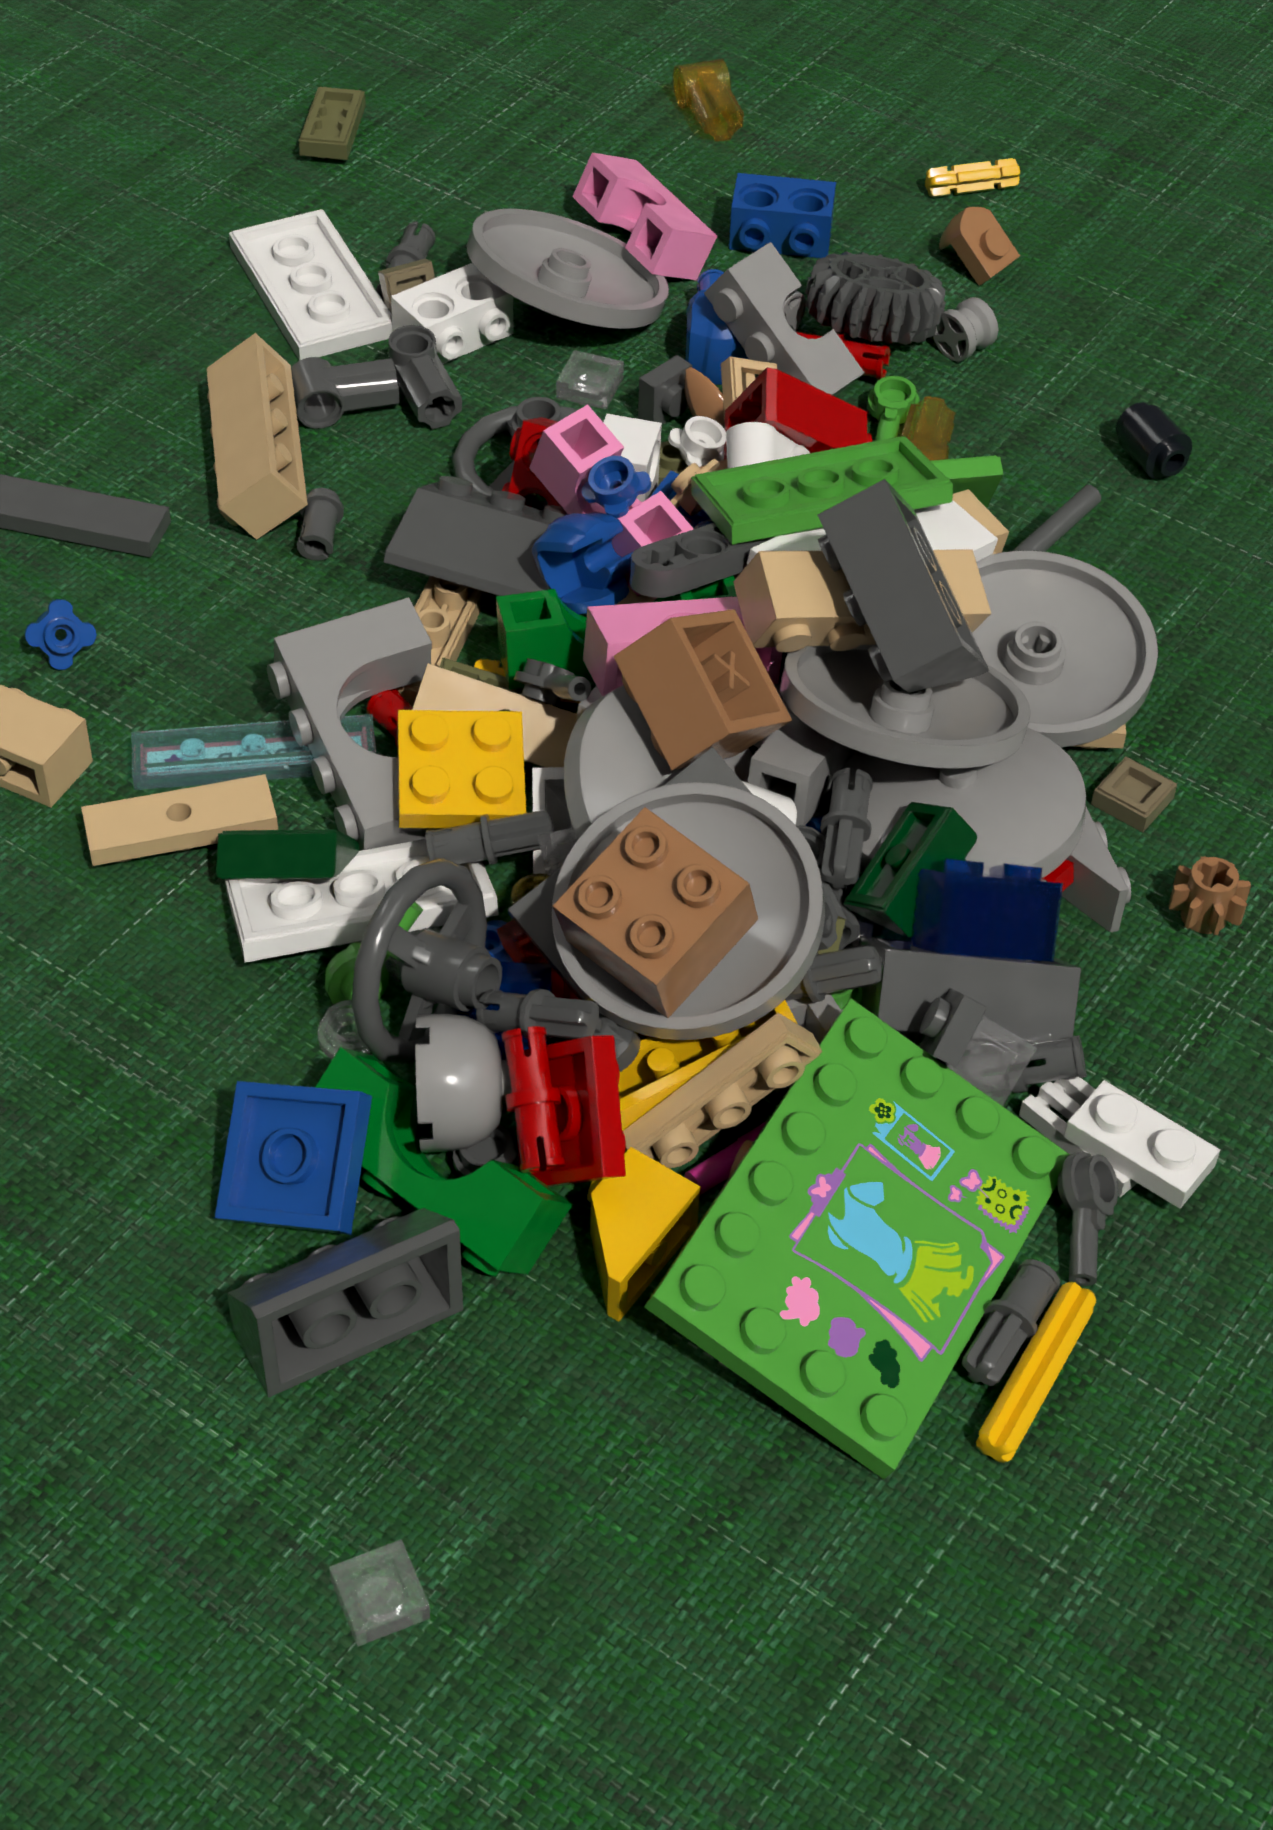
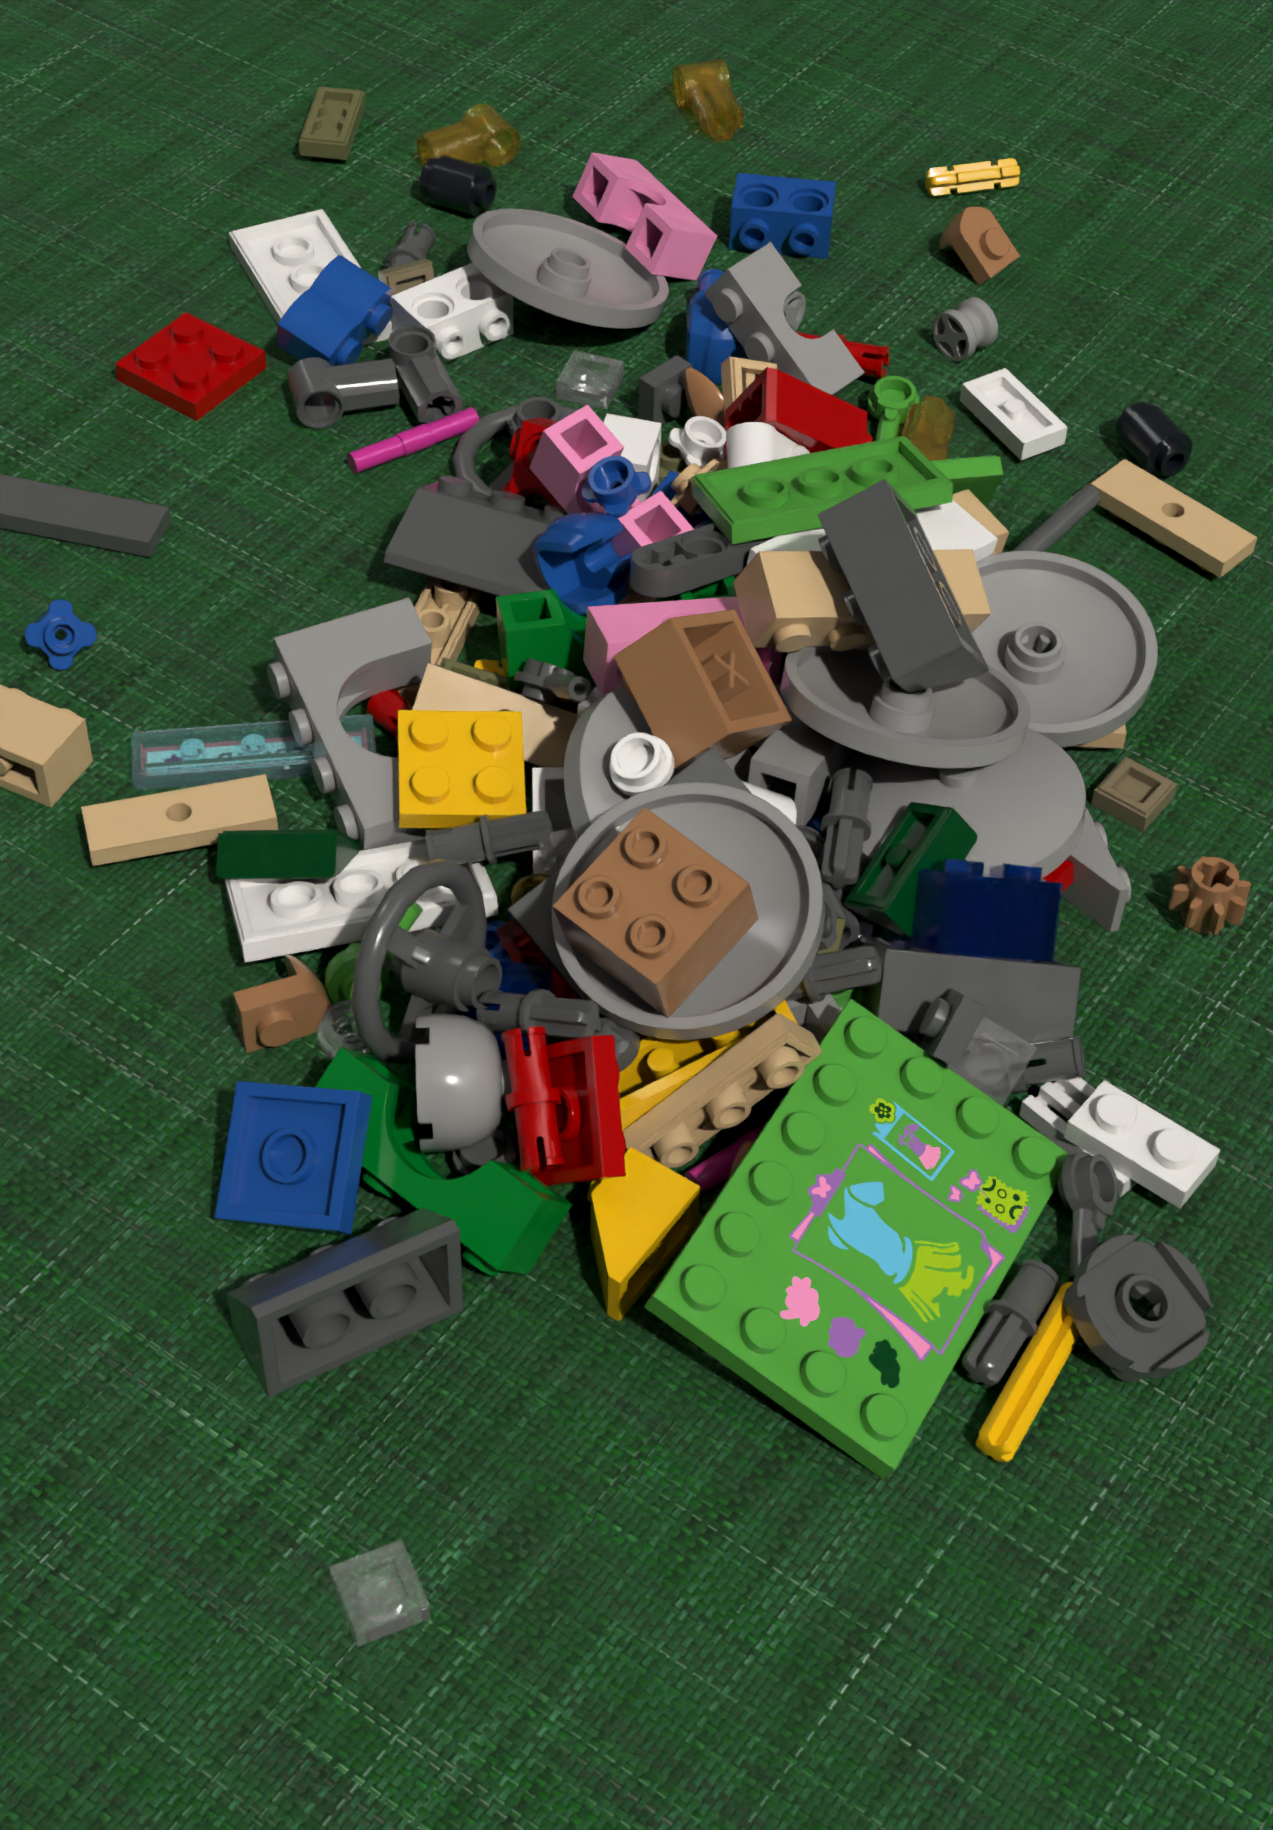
tan brick [207,333,308,540] -> none
dark grey pin [297,488,344,561] -> none
dark grey gear [805,251,946,345] -> none
none -> red plate [115,312,267,421]
none -> medium nougat plate [233,955,332,1053]
none -> blue brick [277,255,393,366]
none -> dark pink piece [347,407,479,474]
none -> clear yellow piece [417,103,521,167]
none -> black brick [419,155,497,216]
none -> white plate [609,732,675,796]
none -> white plate [960,368,1068,460]
none -> dark grey plate [1064,1234,1211,1382]
none -> tan tile [1090,459,1257,578]

